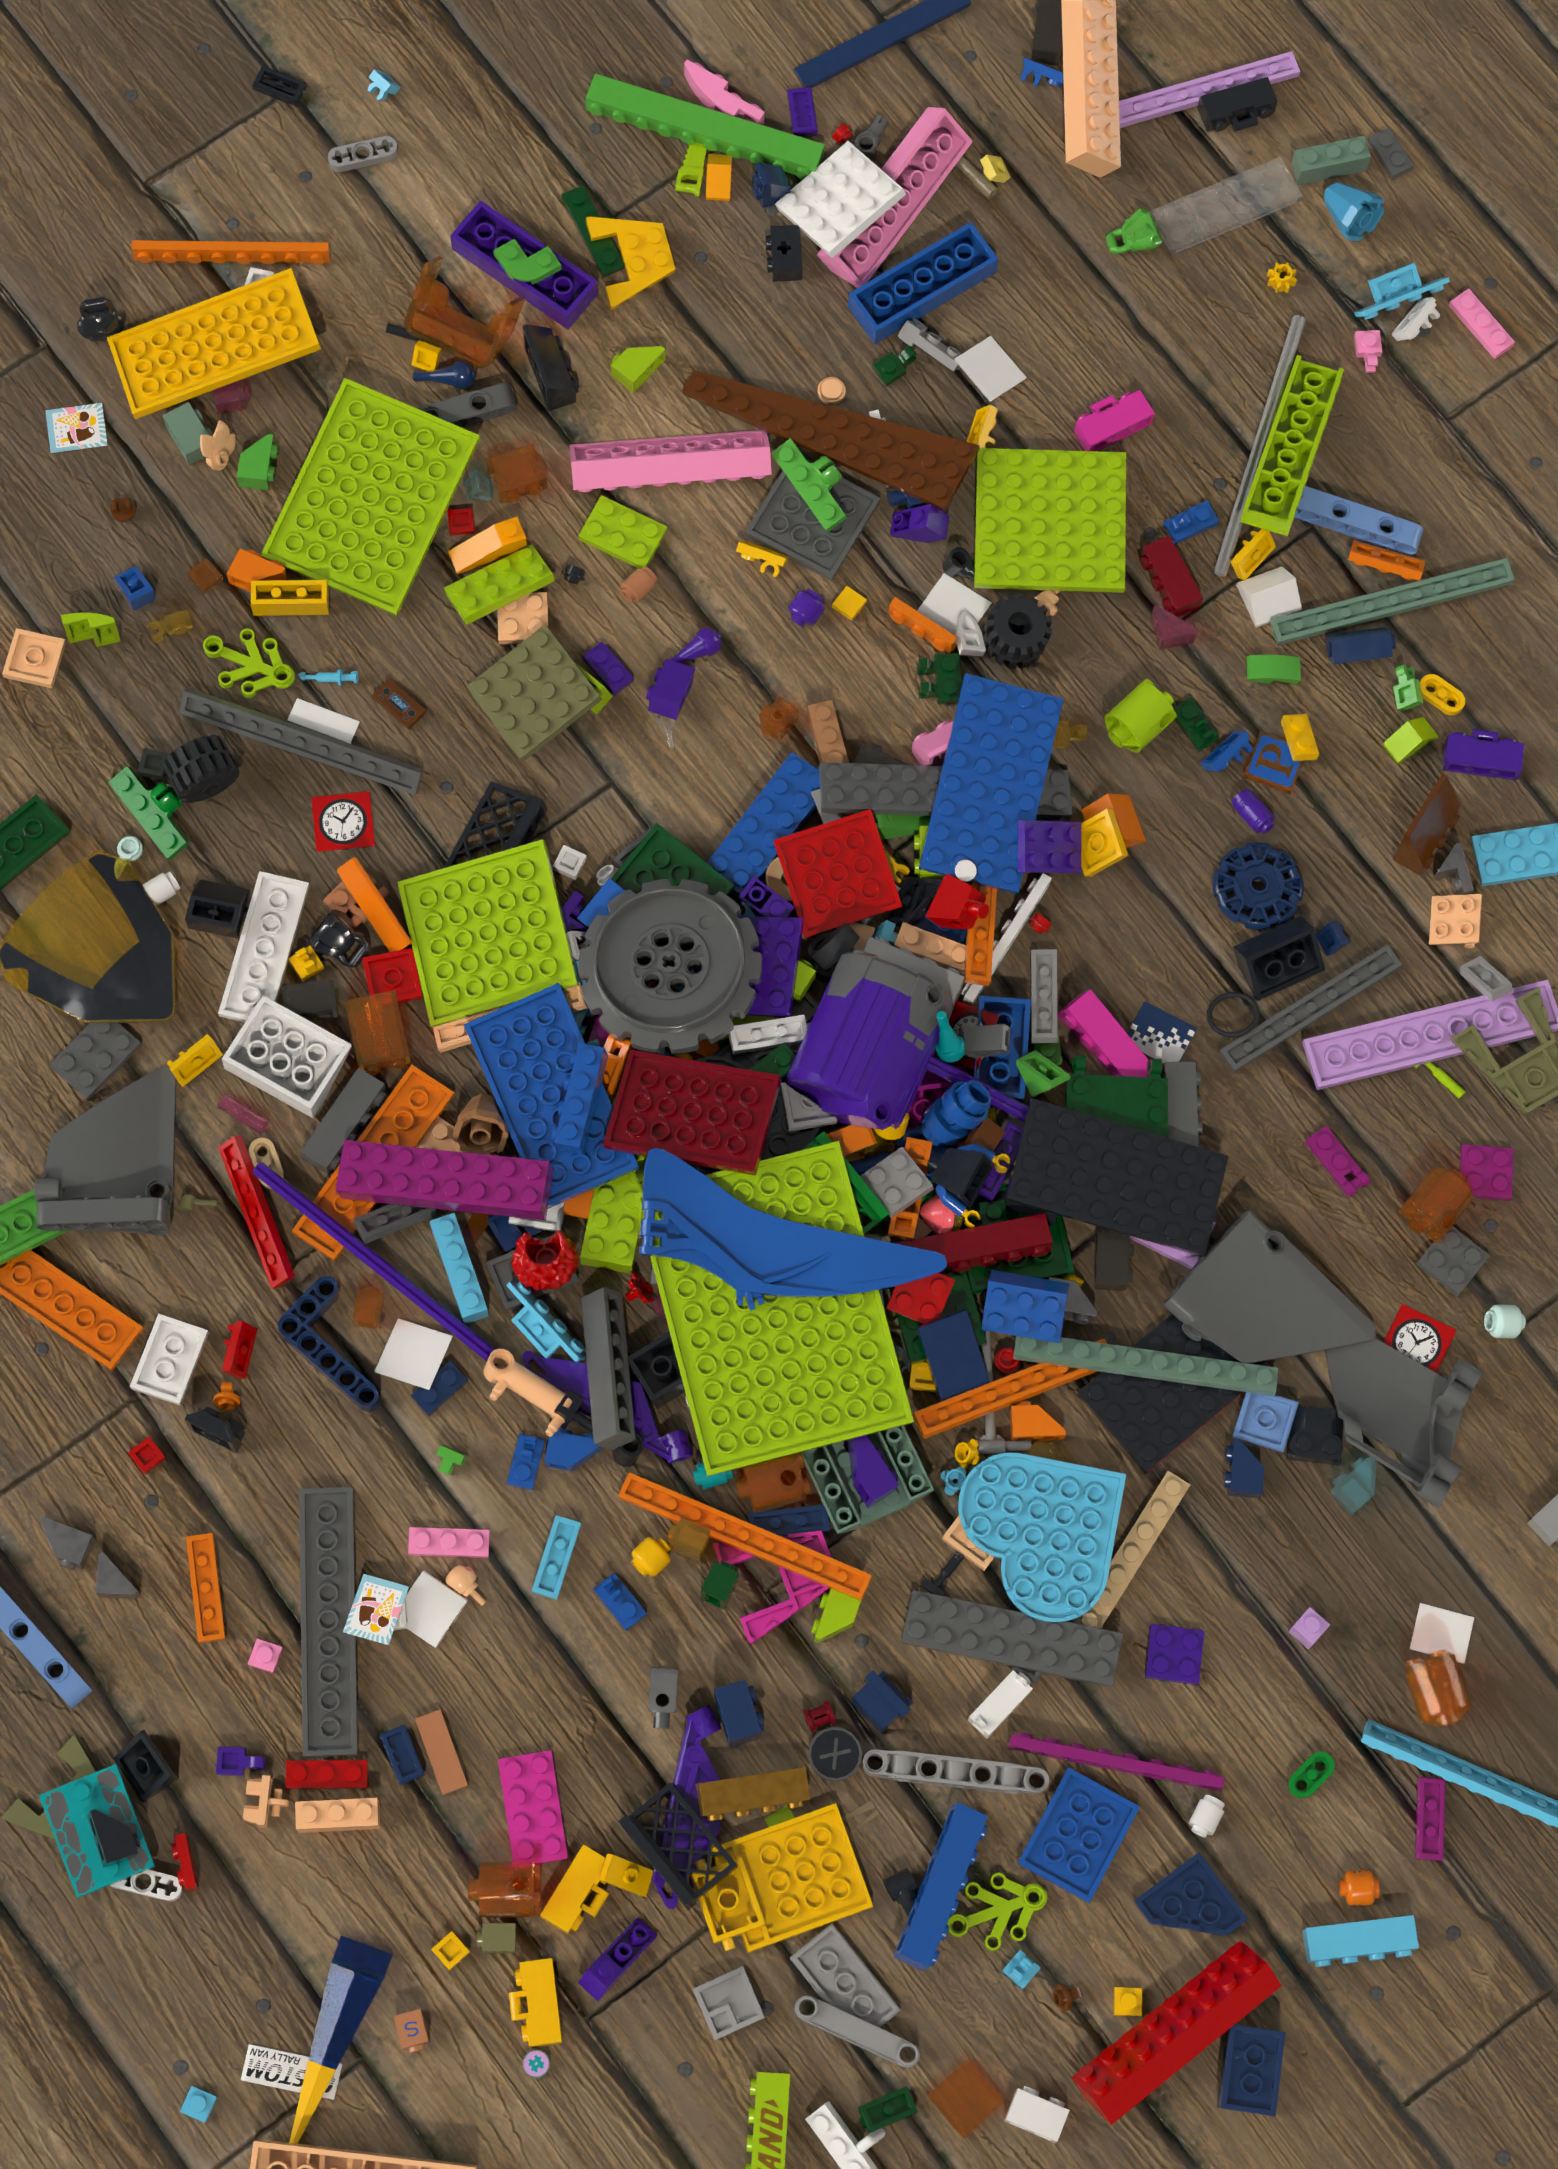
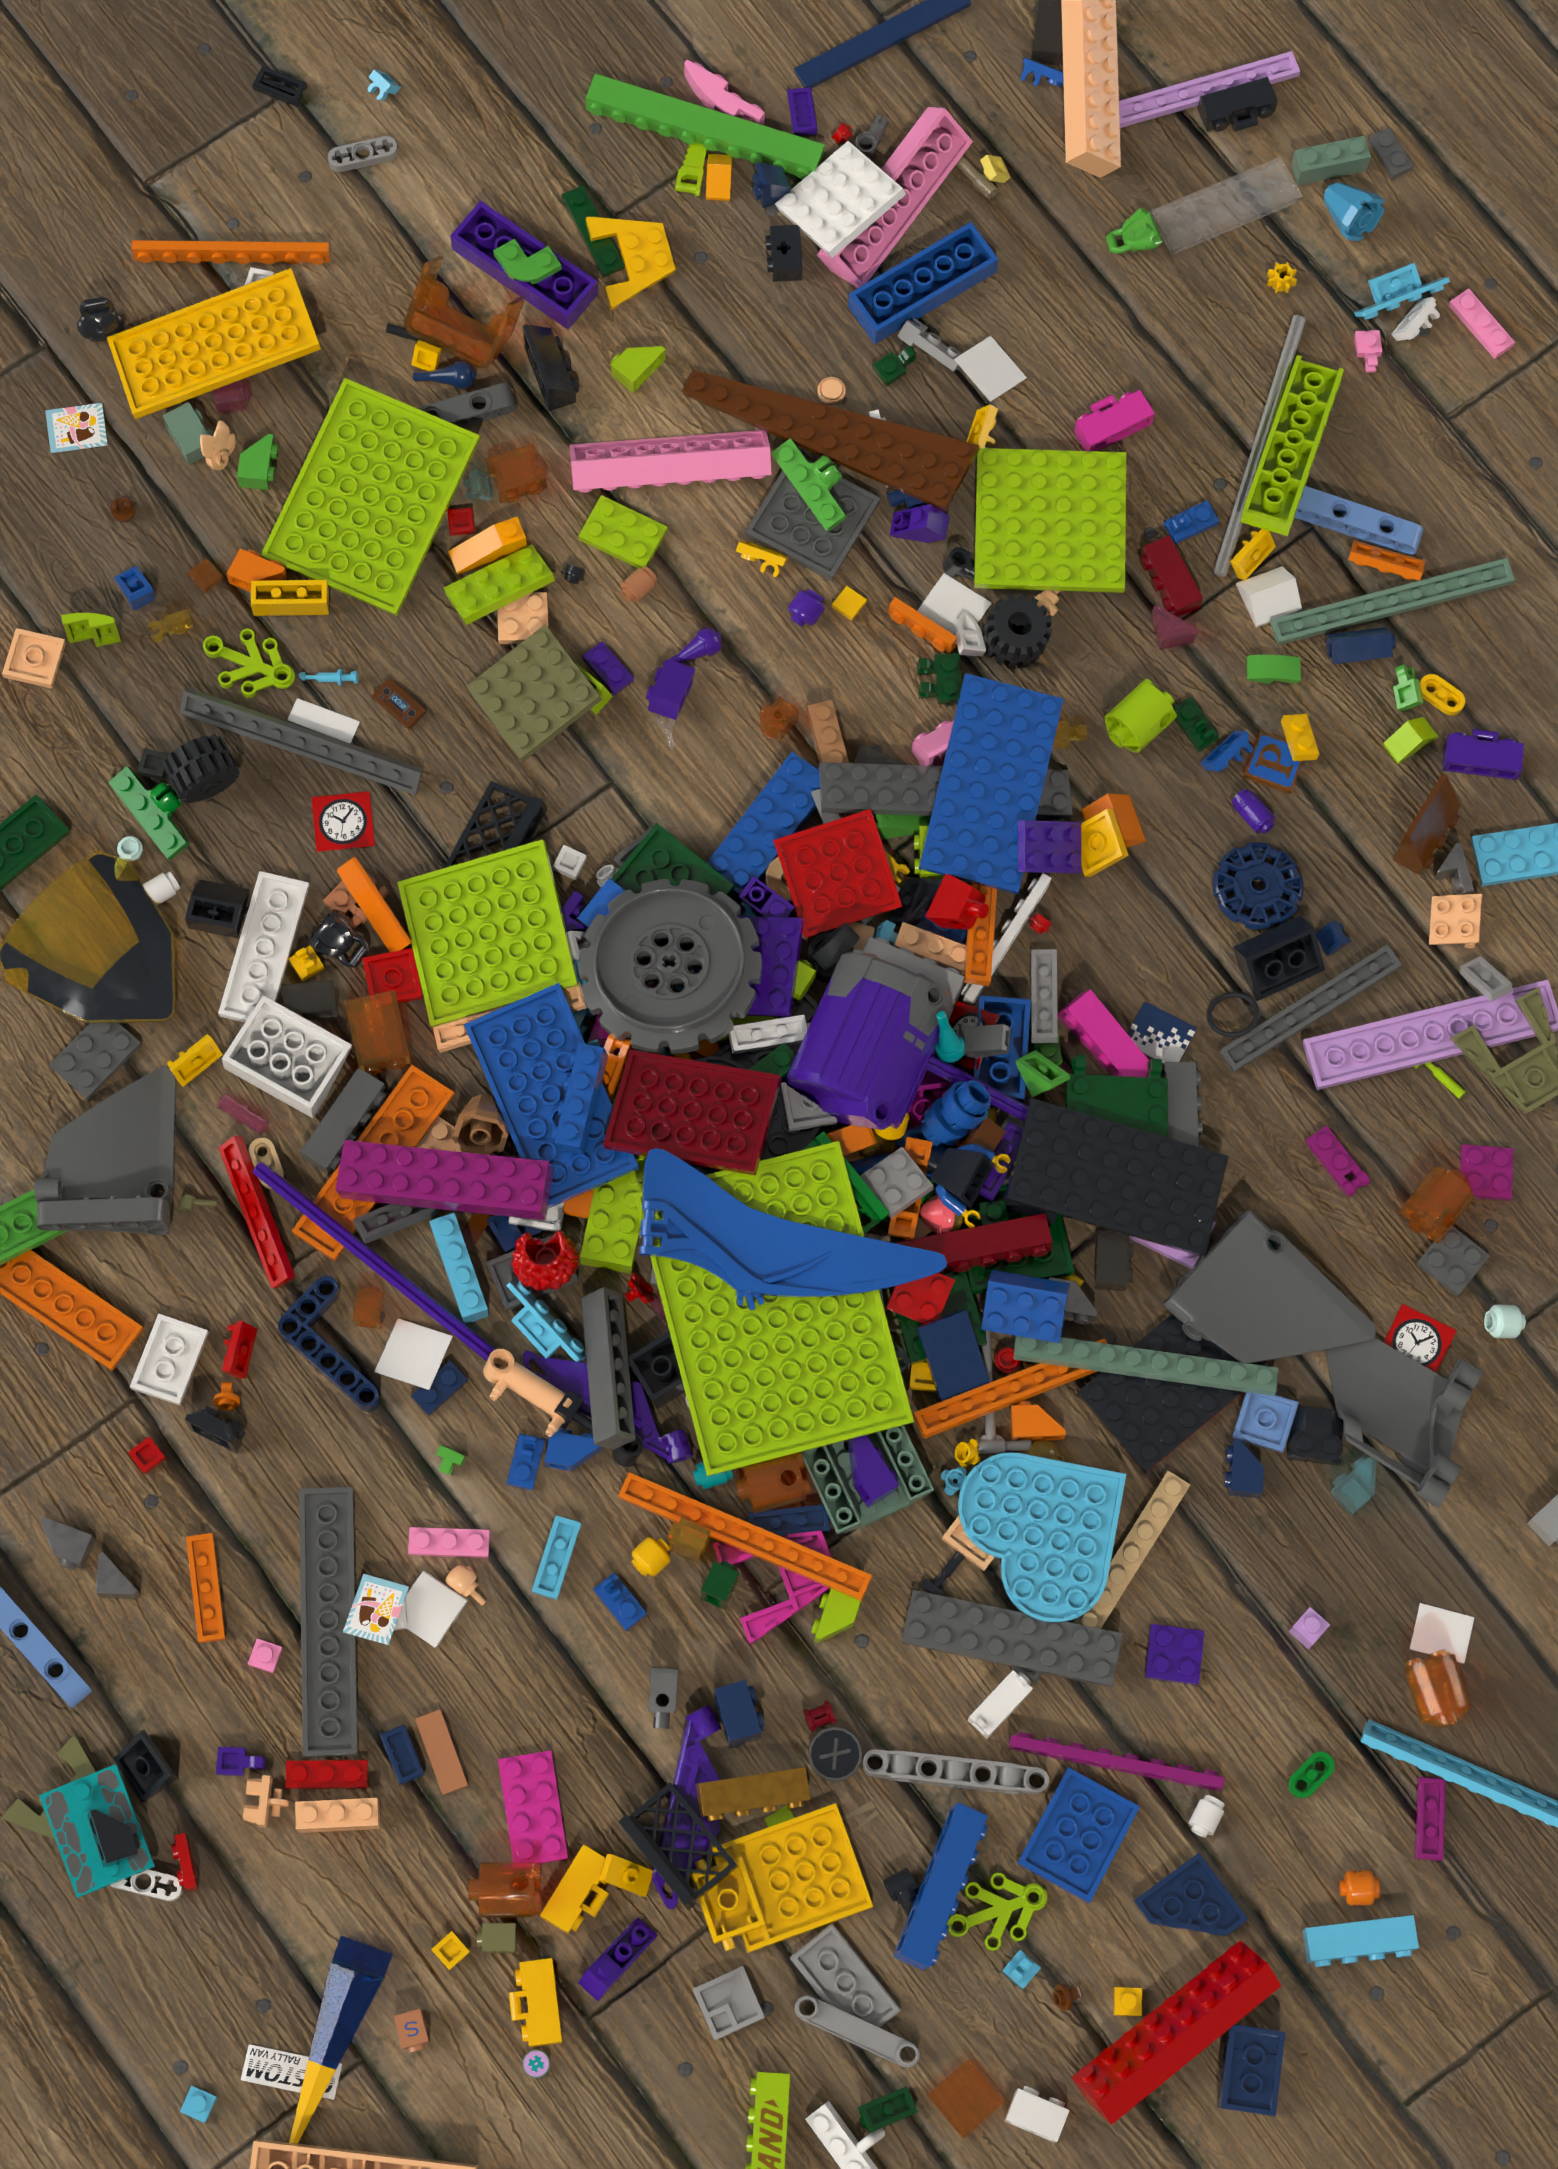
dark blue plate [852,1670,913,1734] -> none
white sticker [955,860,976,881] -> none

